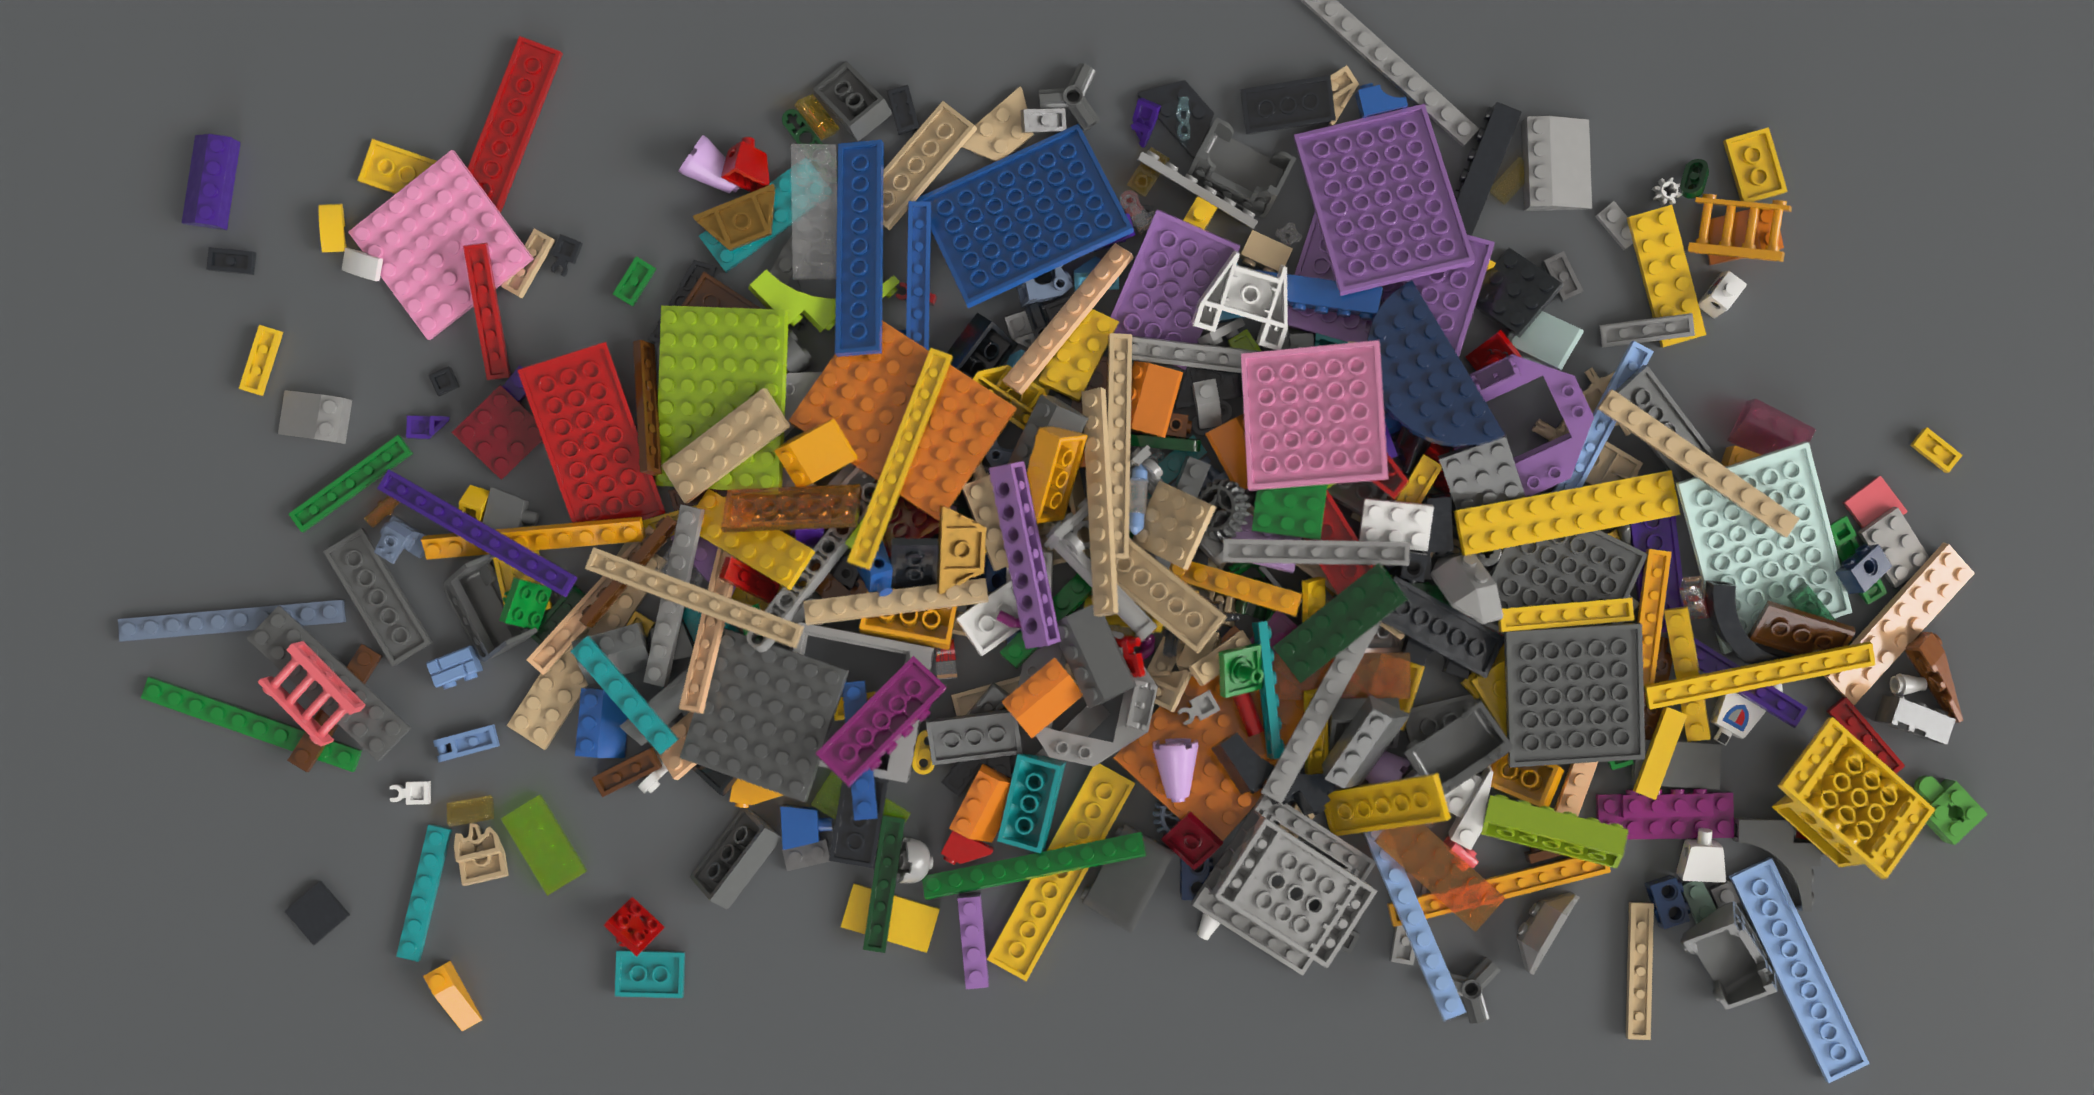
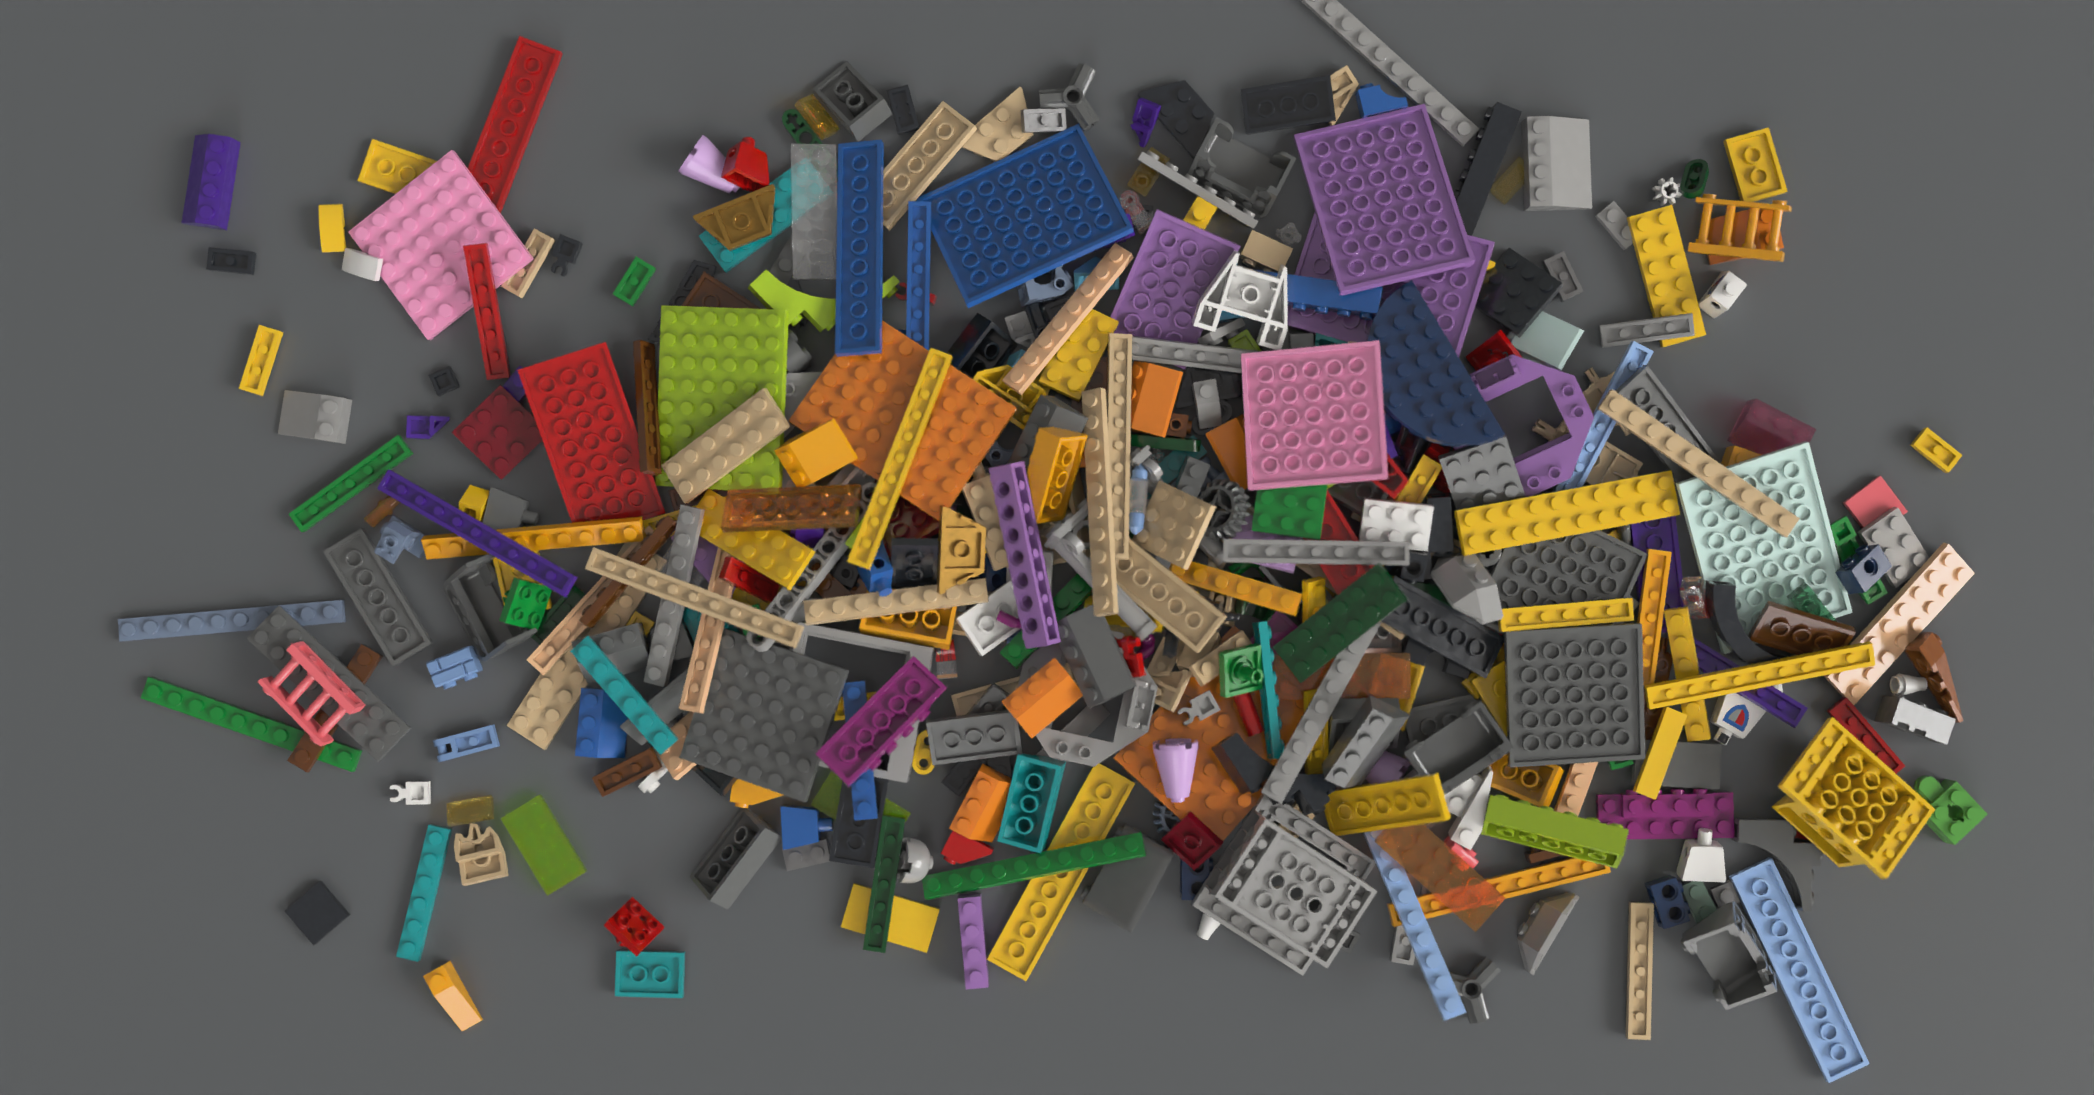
clear light blue cap [1177,97,1190,140] -> none

